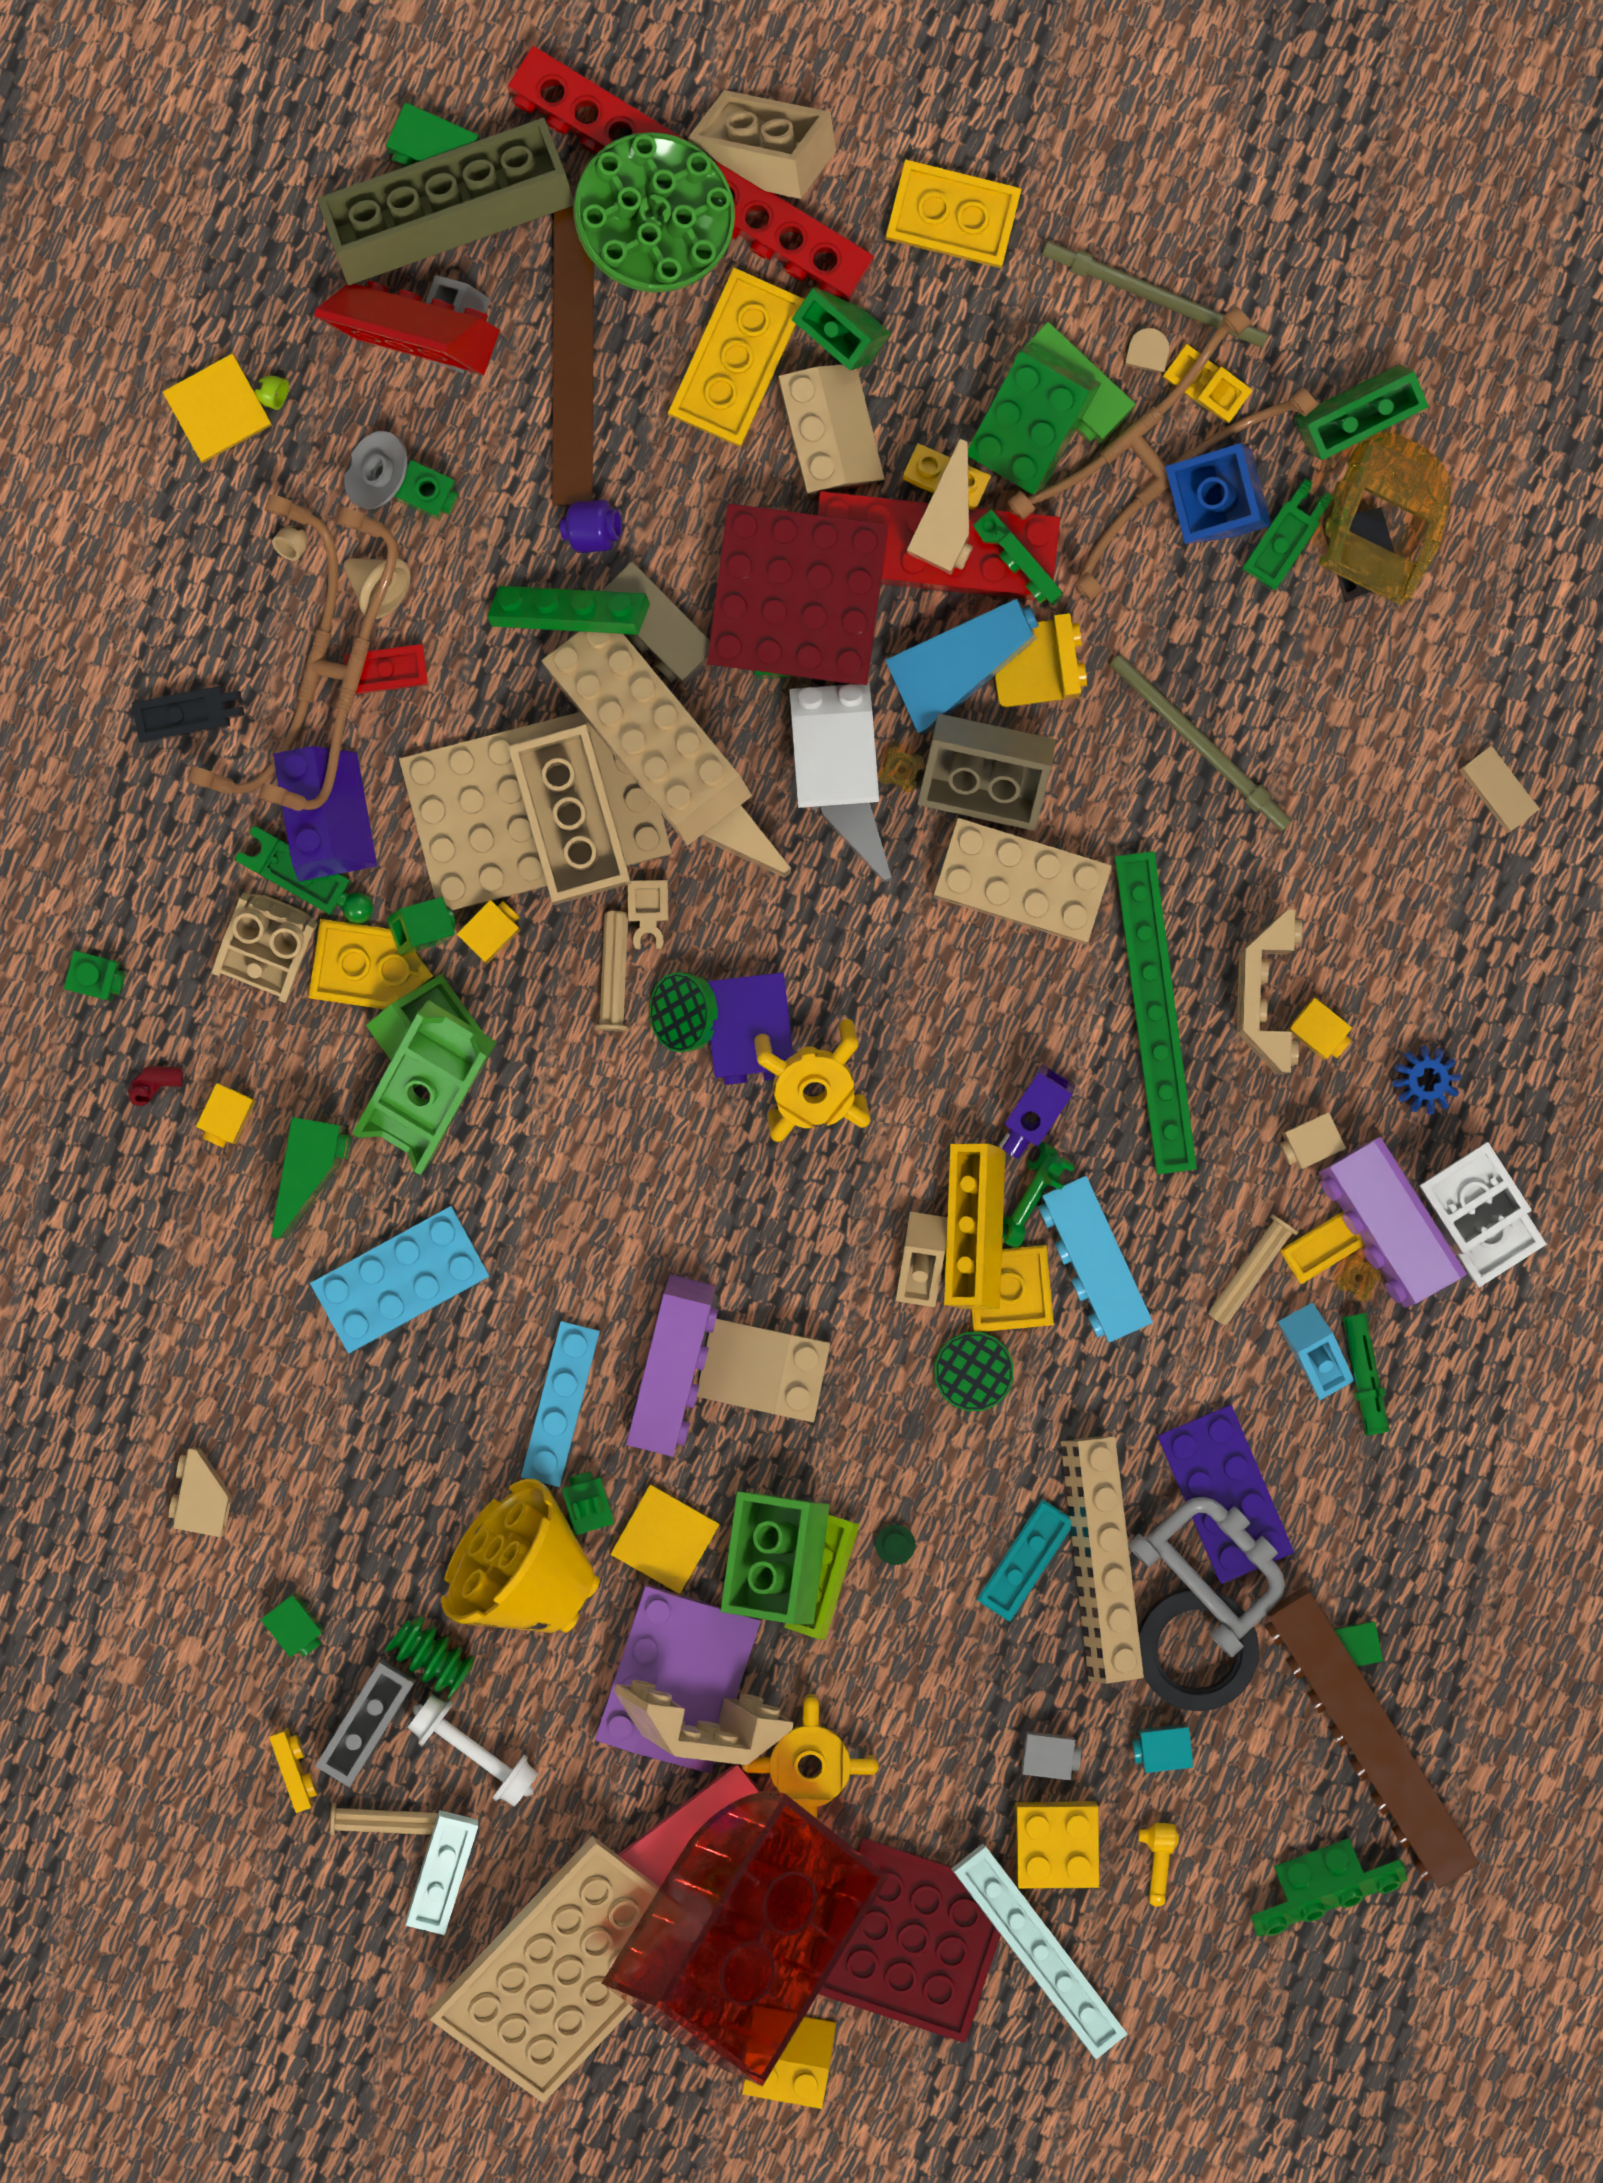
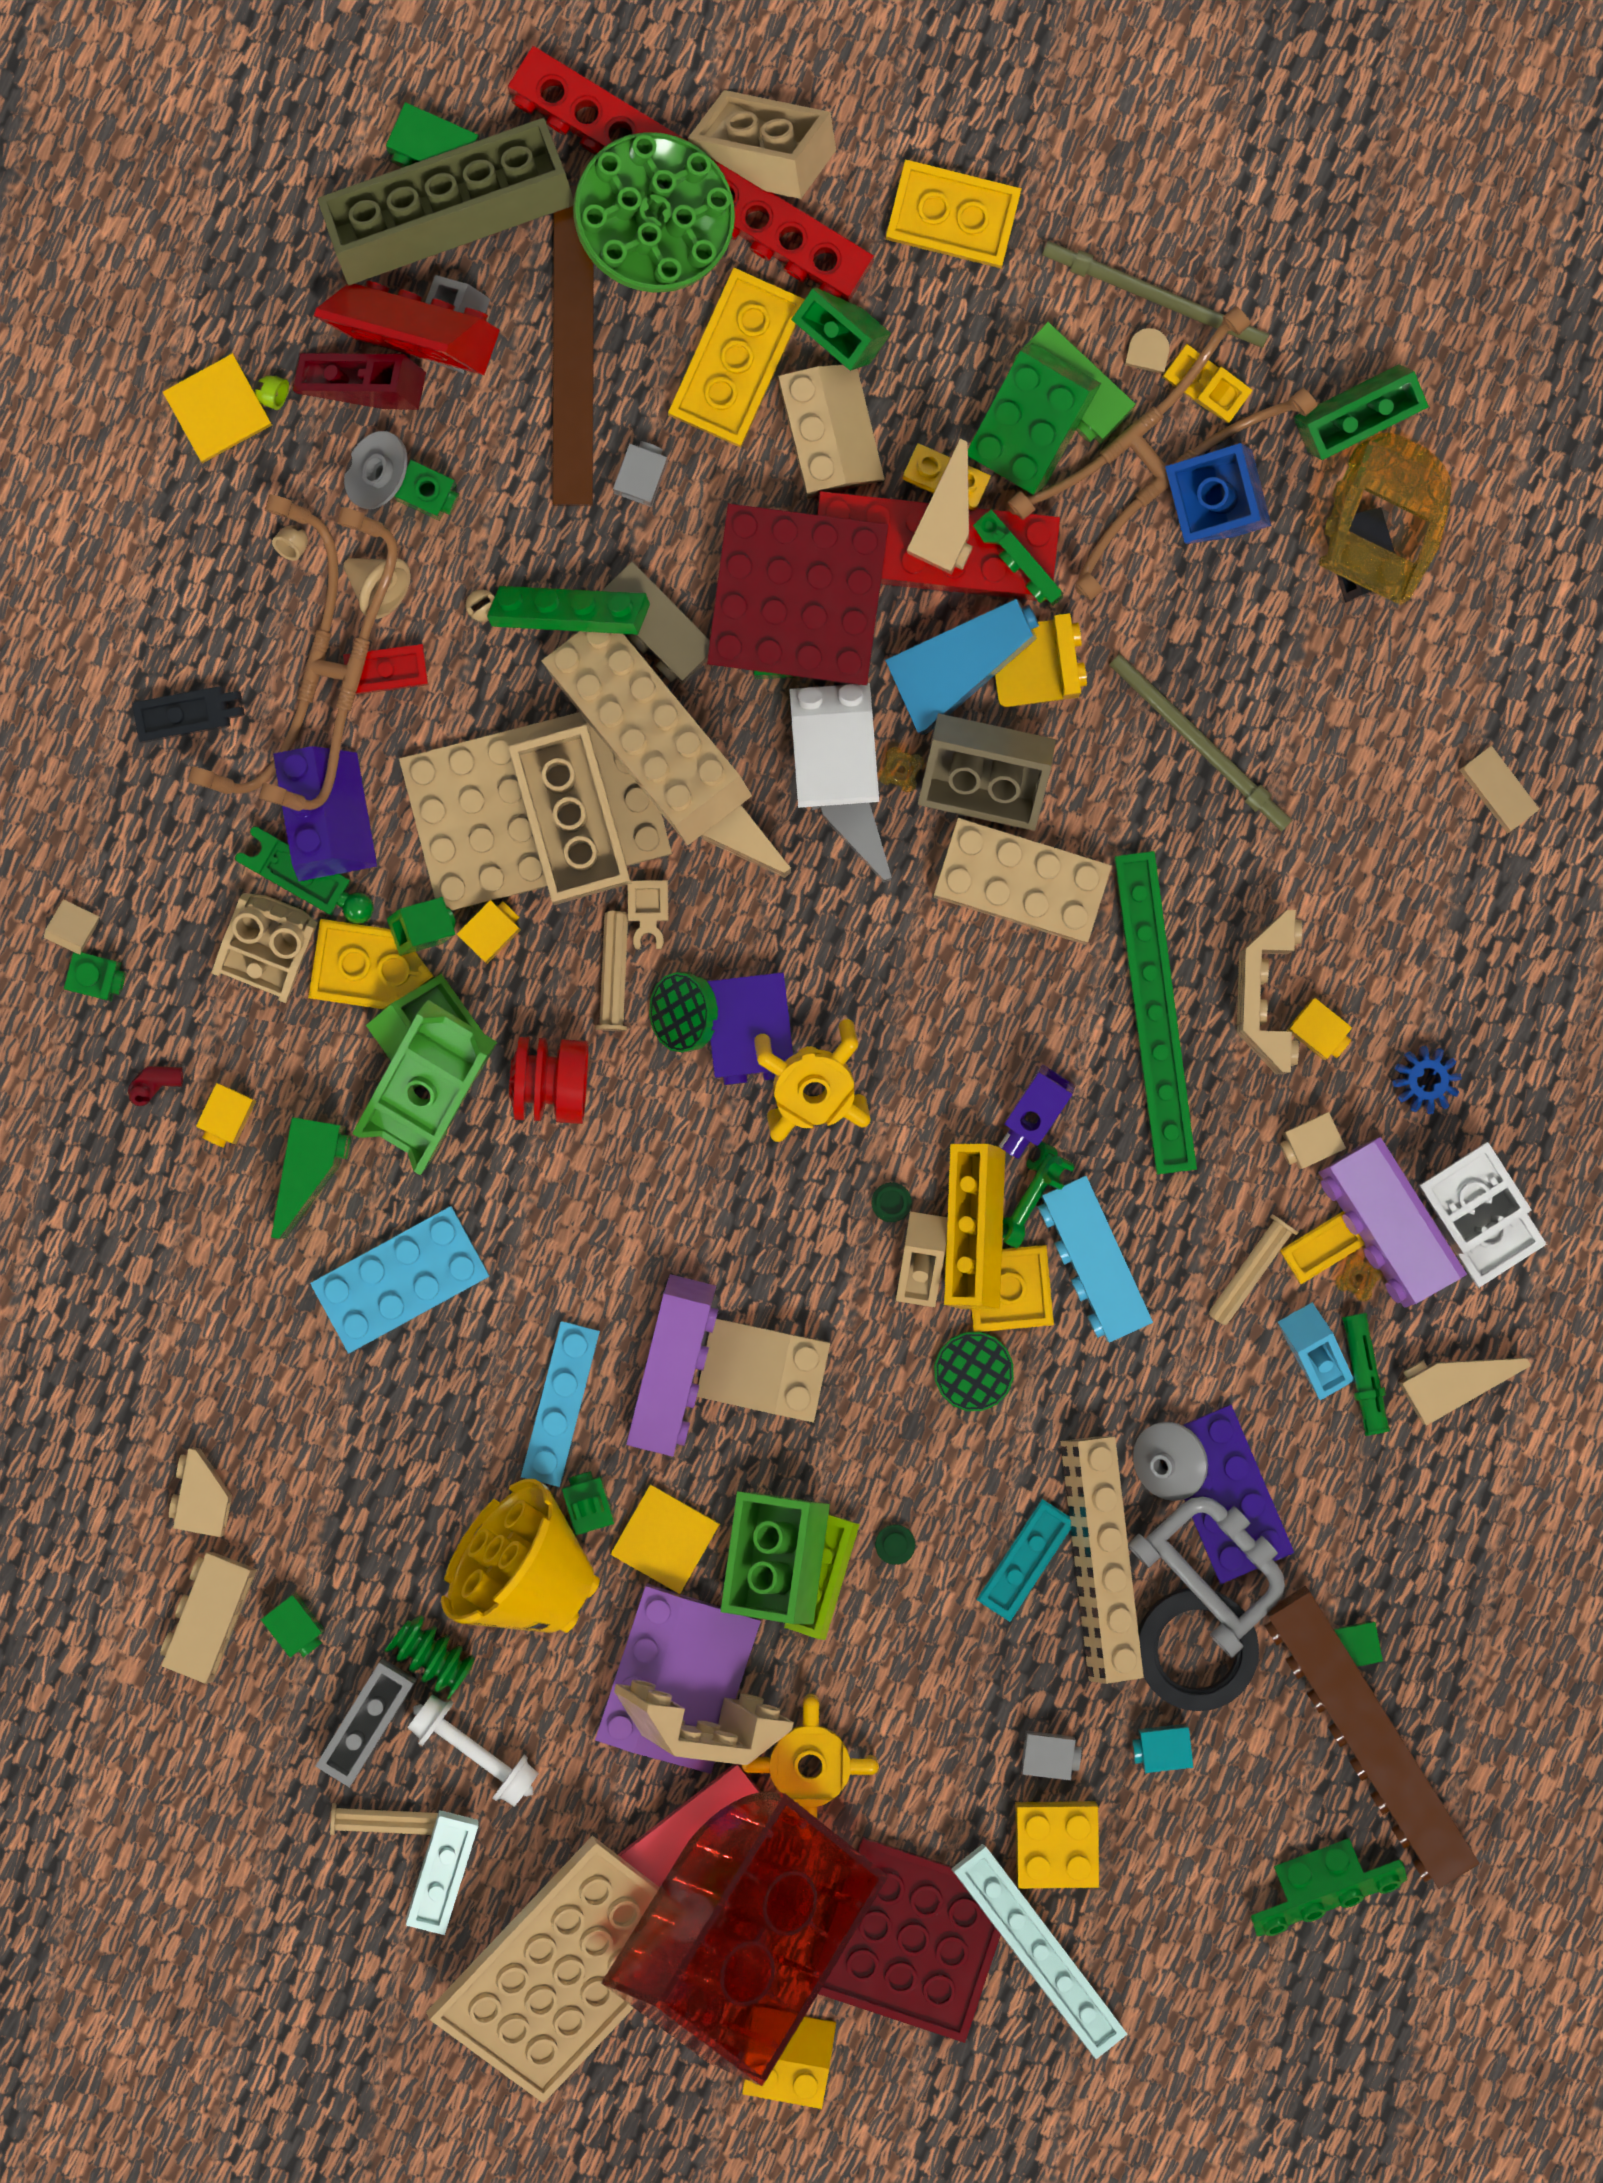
yellow plate [269,1728,318,1813] -> none
dark purple head [560,499,622,553] -> none
yellow piece [1138,1822,1179,1907] -> none
green hinge [1241,478,1334,592] -> none
none -> tan tile [44,899,99,955]
none -> tan brick [160,1552,257,1684]
none -> dark red slope [292,353,426,410]
none -> tan hinge [465,589,495,622]
none -> red wheel [509,1037,588,1124]
none -> light grey brick [613,441,668,507]
none -> dark green plate [871,1182,912,1222]
none -> light grey dish [1133,1422,1208,1501]
none -> tan slope [1398,1358,1531,1426]

